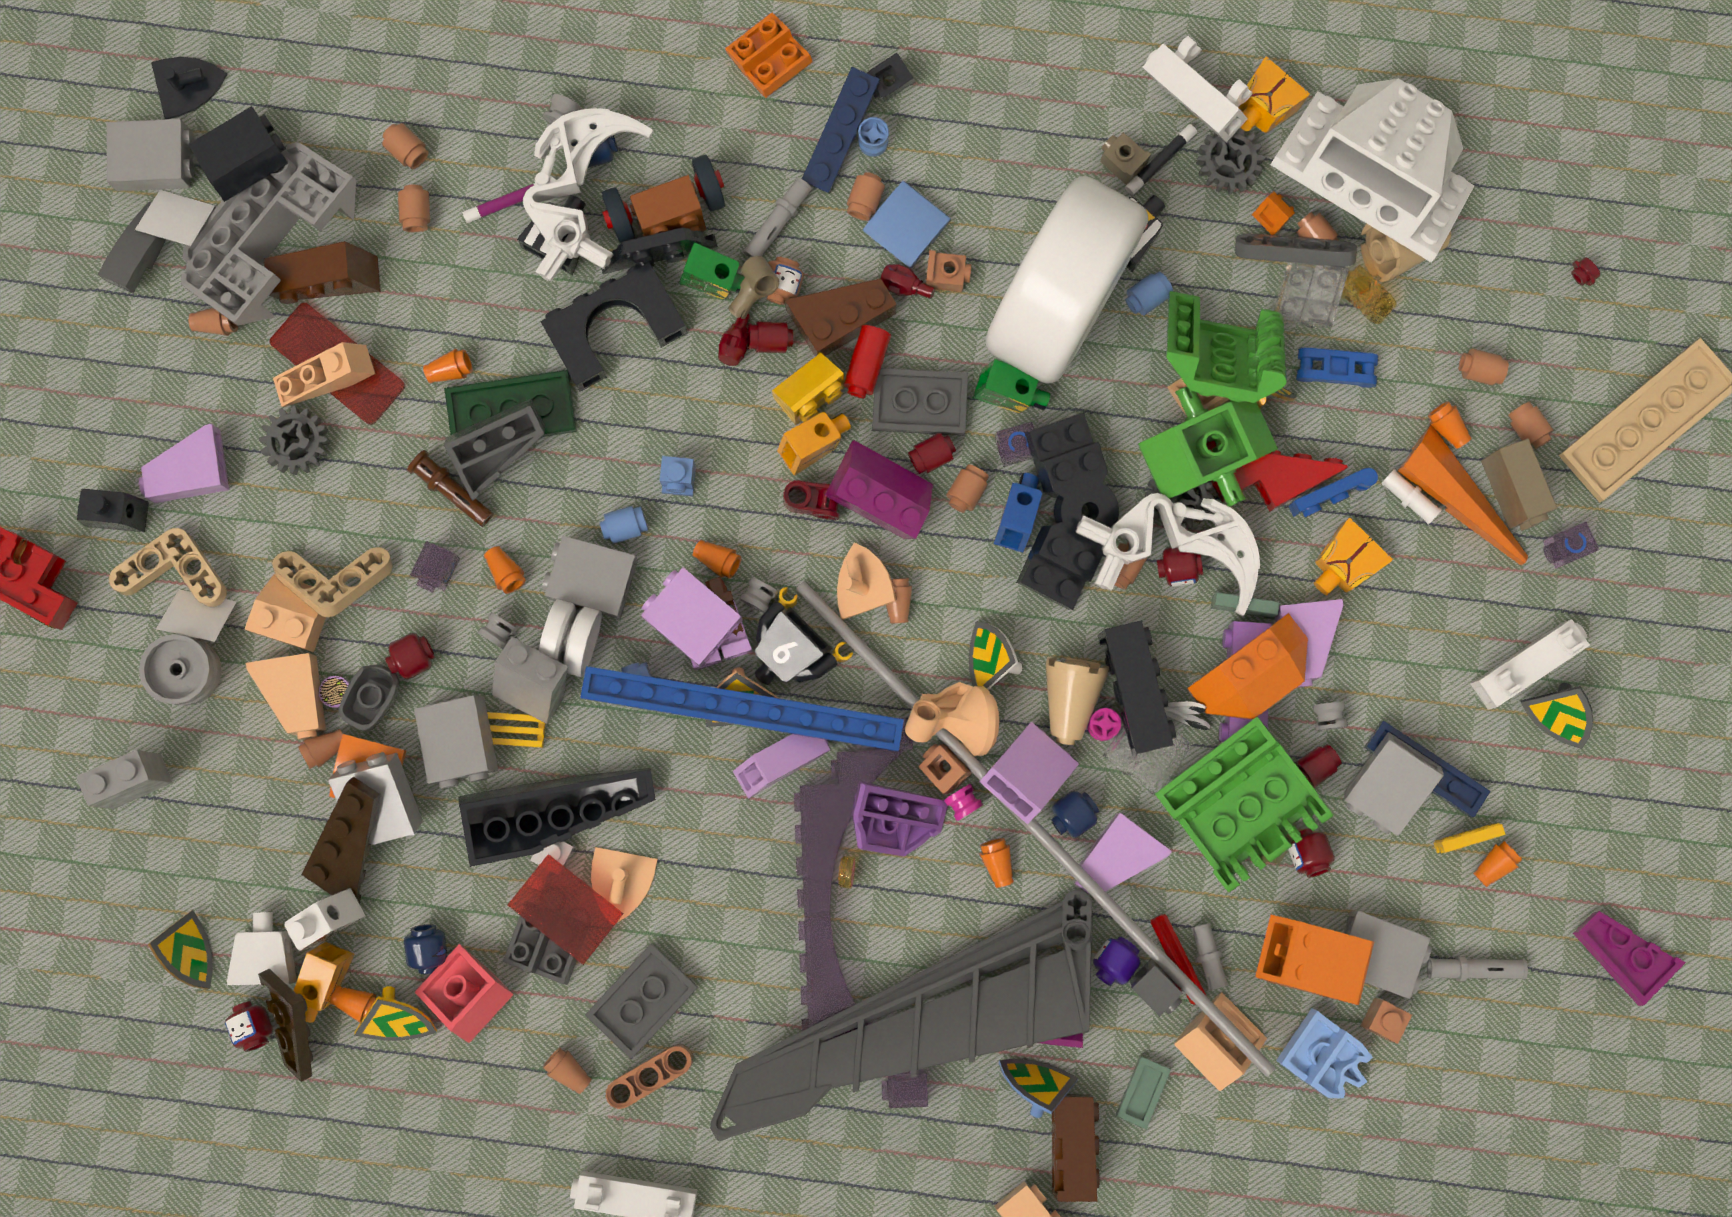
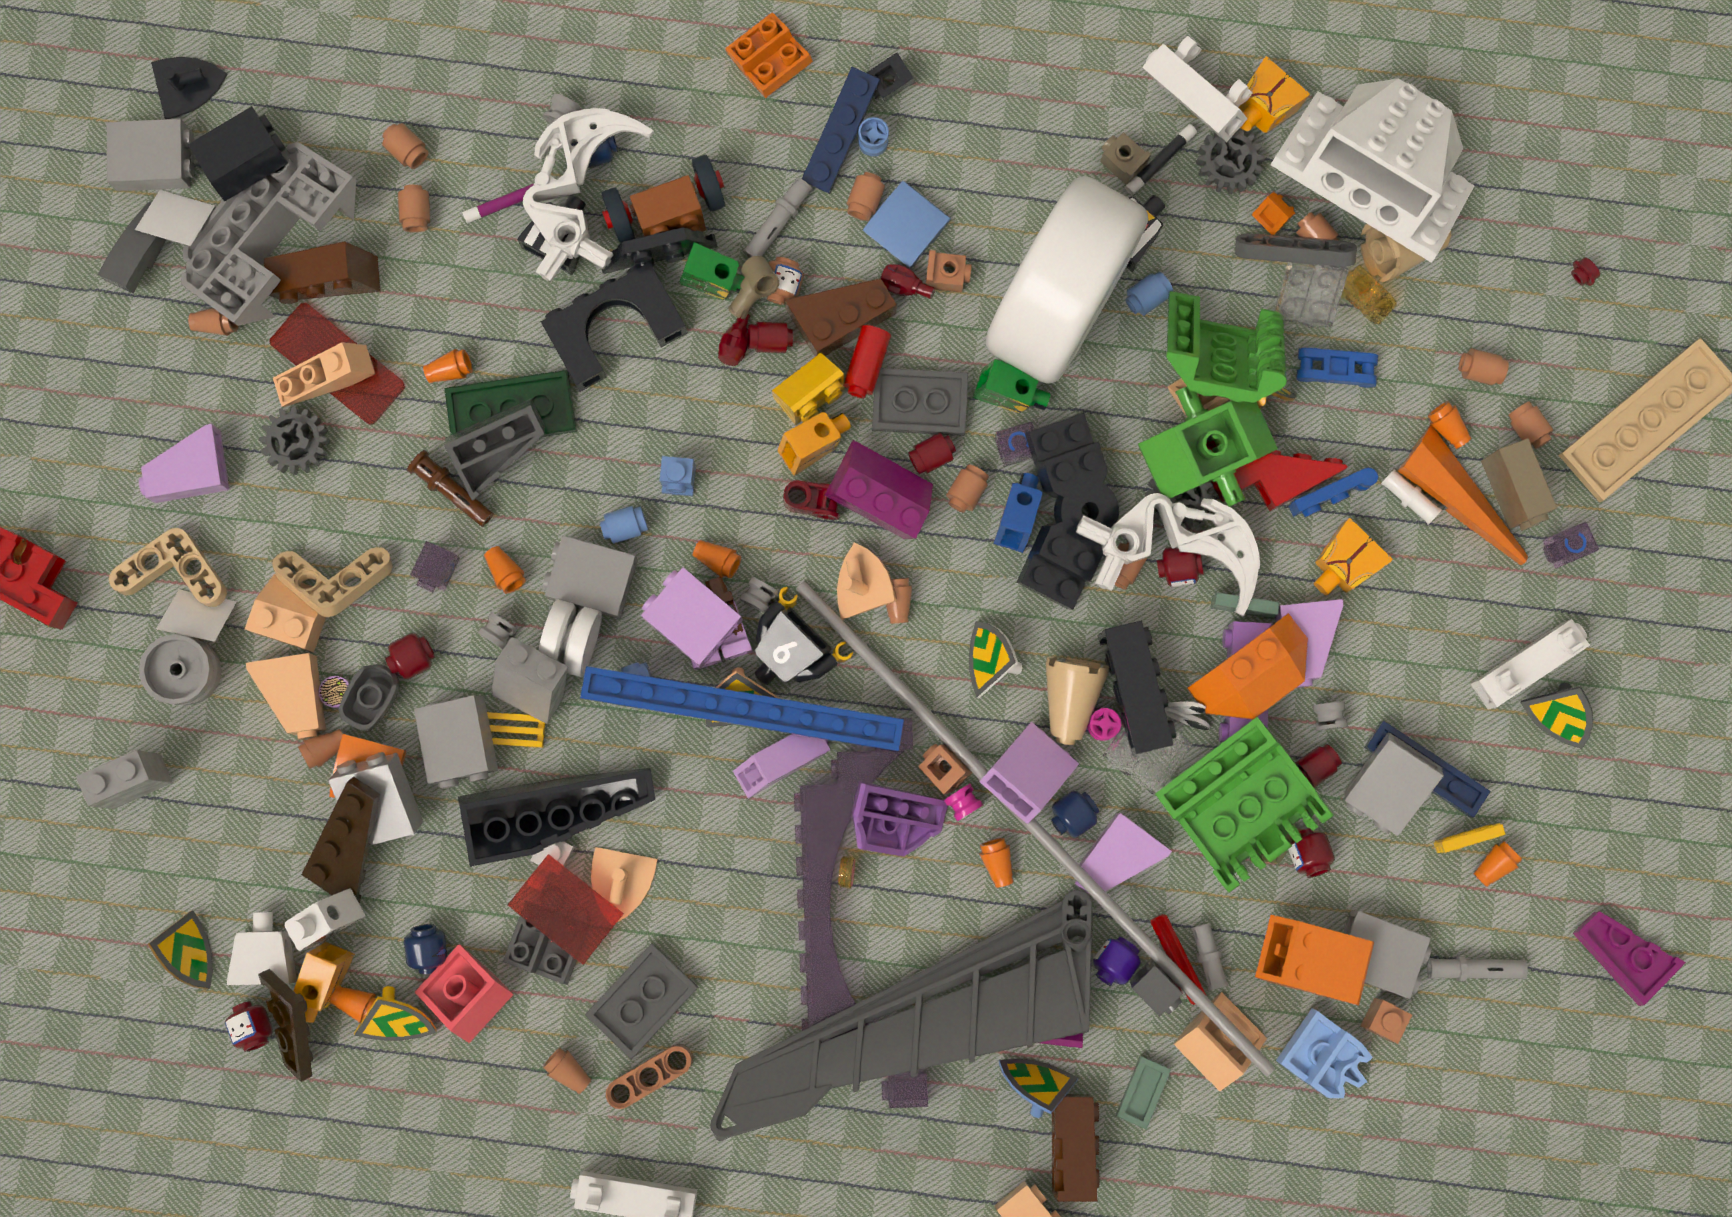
black torso [77,489,149,532] -> none
light nougat piece [905,682,999,756] -> none

